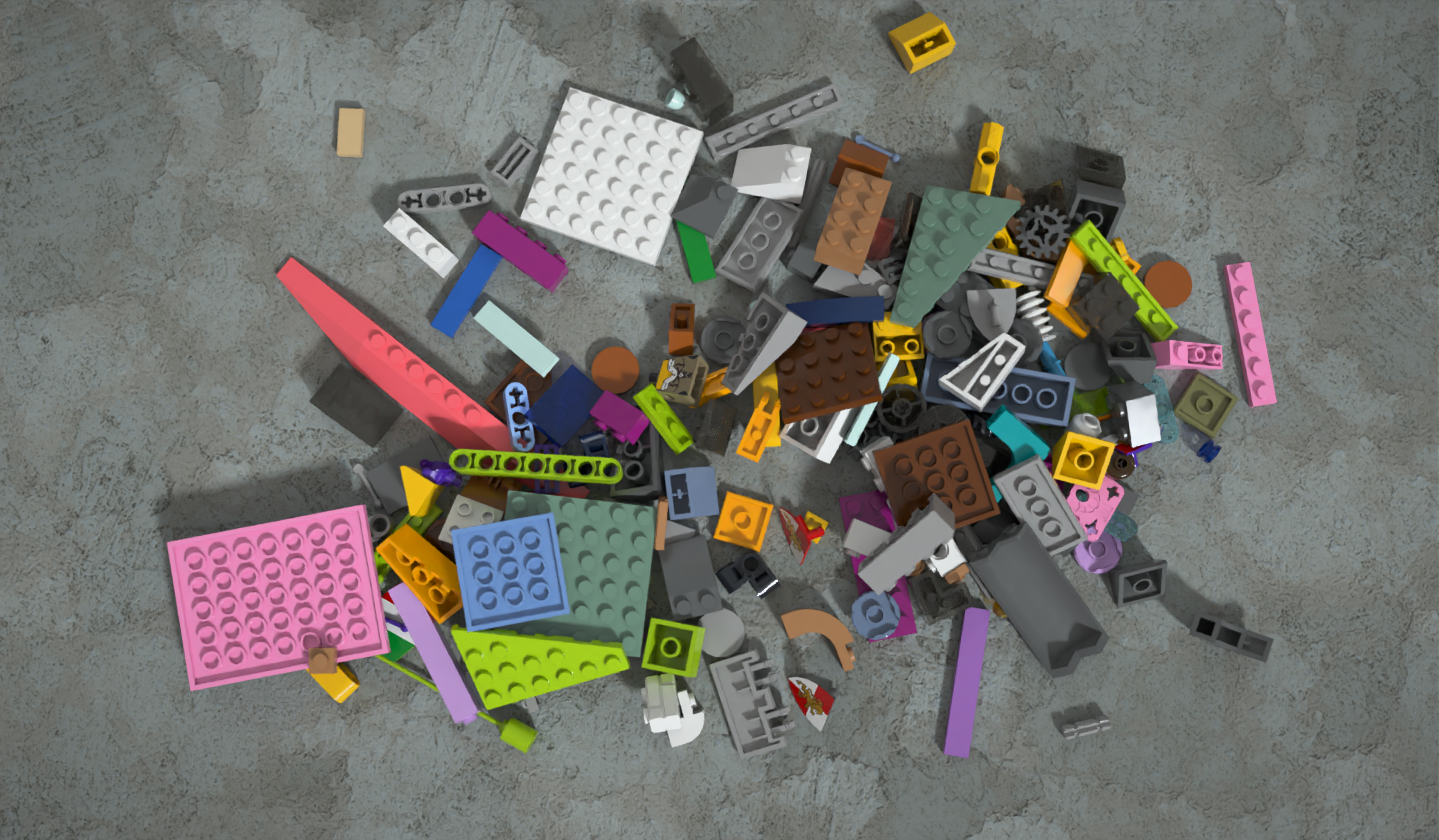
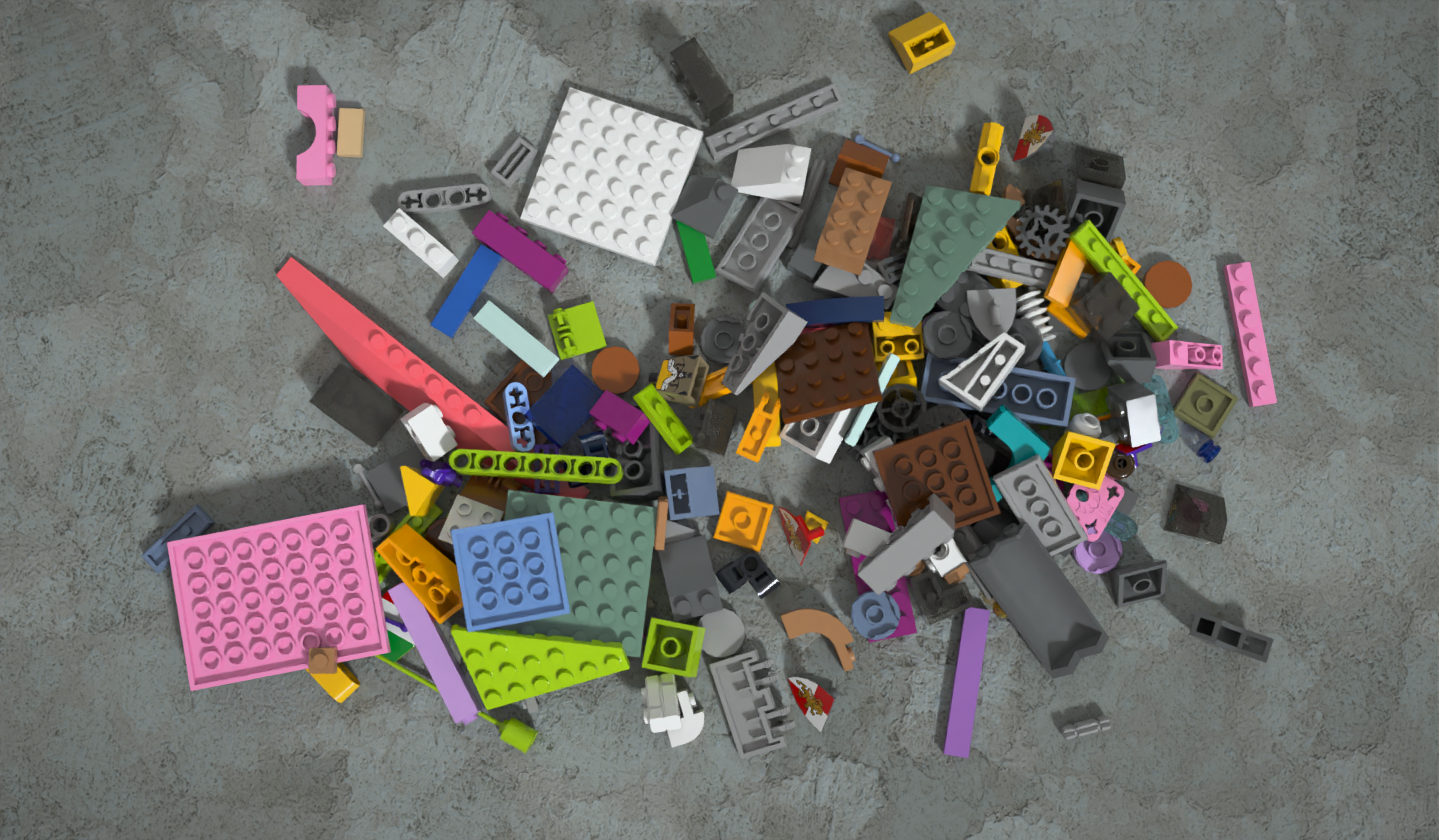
light aqua hinge [665,88,685,110] -> none
none -> sand blue tile [141,505,215,573]
none -> bright pink arch [296,85,336,186]
none -> white brick [400,403,457,462]
none -> lime hinge [548,301,607,360]
none -> shield [1013,115,1056,162]
none -> clear smoke slope [1163,484,1227,545]

